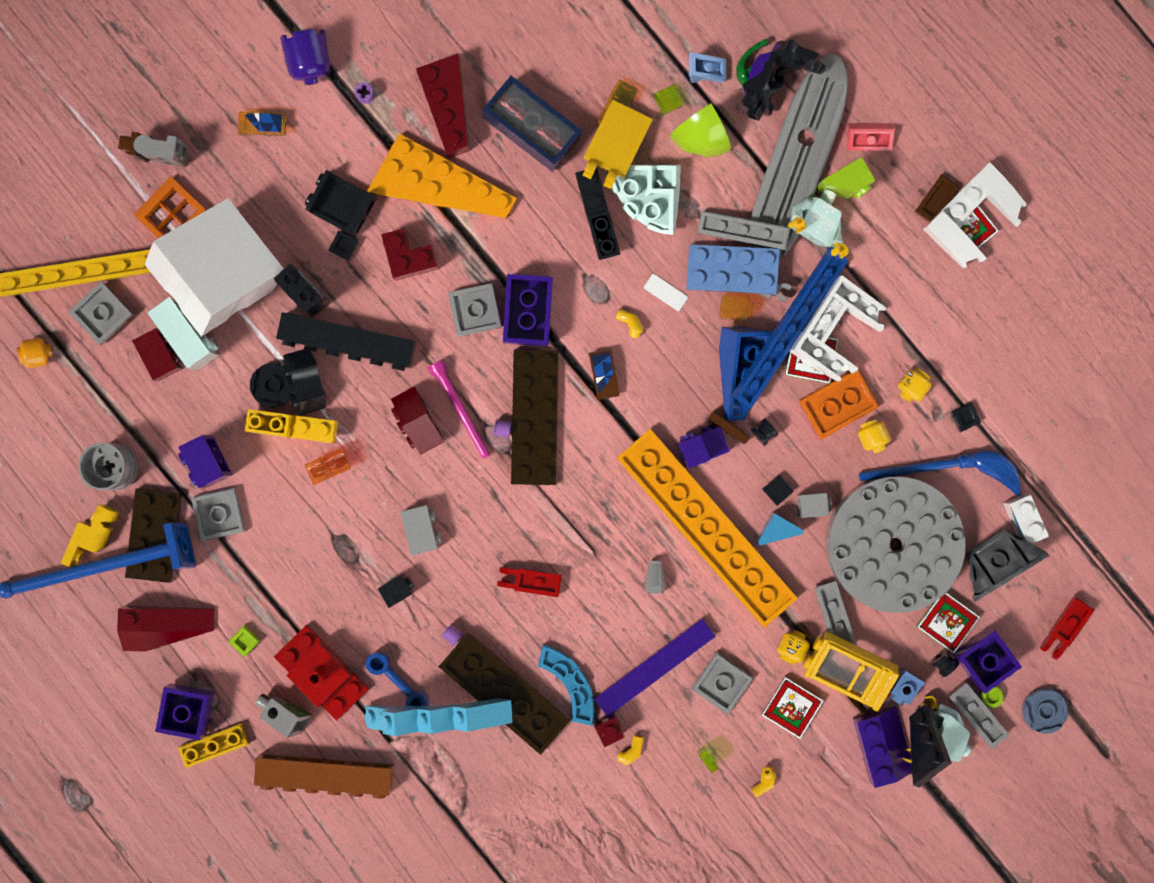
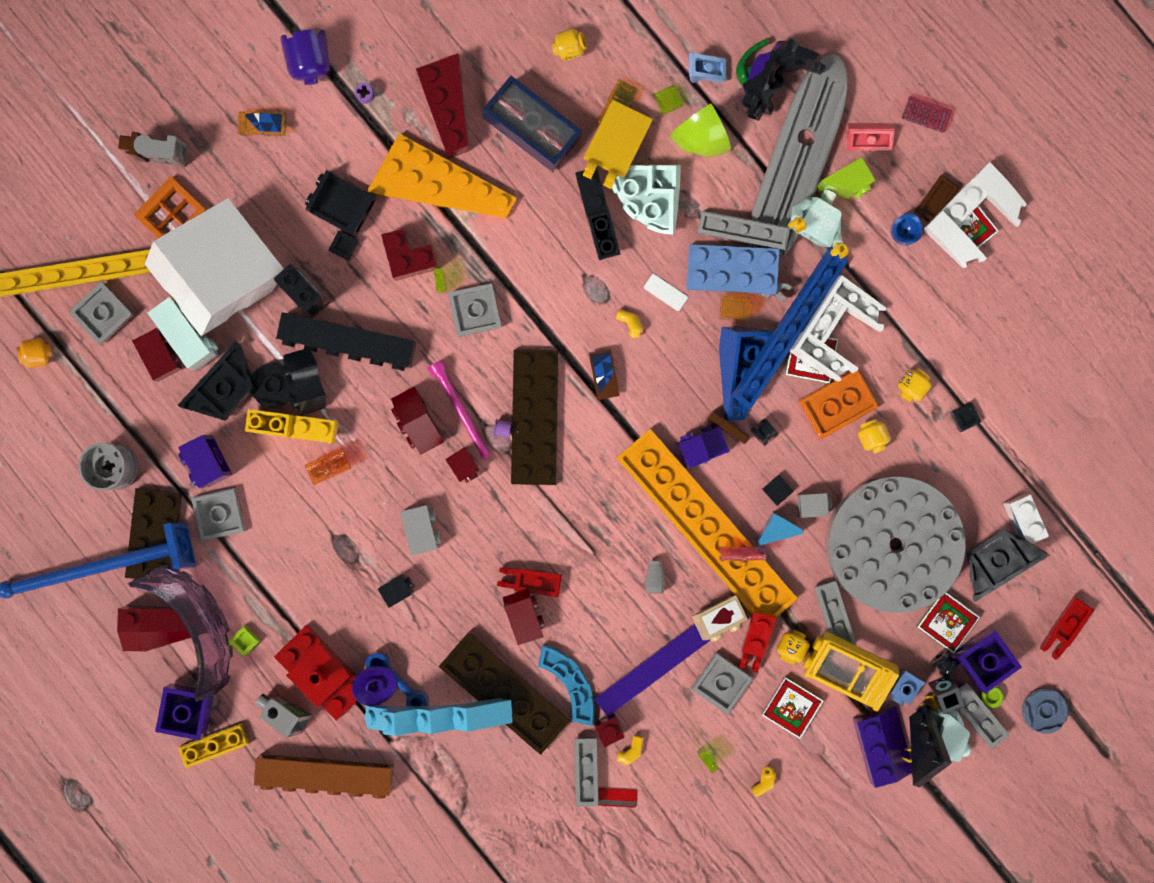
yellow plate [61,504,120,567] -> none
medium lavender axle [441,623,464,647] -> none
dark purple brick [503,274,553,347] -> none
blue piece [858,450,1021,496] -> none
none -> clear purple windscreen [128,566,233,702]
none -> black wing [178,341,256,421]
none -> dark purple dish [352,666,397,706]
none -> clear neon green tile [434,268,447,294]
none -> dark red brick [445,447,480,483]
none -> dark red brick [503,589,546,645]
none -> yellow head [552,28,587,61]
none -> light grey plate [574,737,598,807]
none -> red sticker [598,788,637,808]
none -> brick [691,595,748,642]
none -> clear pink pin [719,545,767,563]
none -> red hinge [739,609,776,672]
none -> blue piece [890,213,923,246]
none -> clear pink tile [901,96,952,133]
none -> black brick [928,674,965,714]

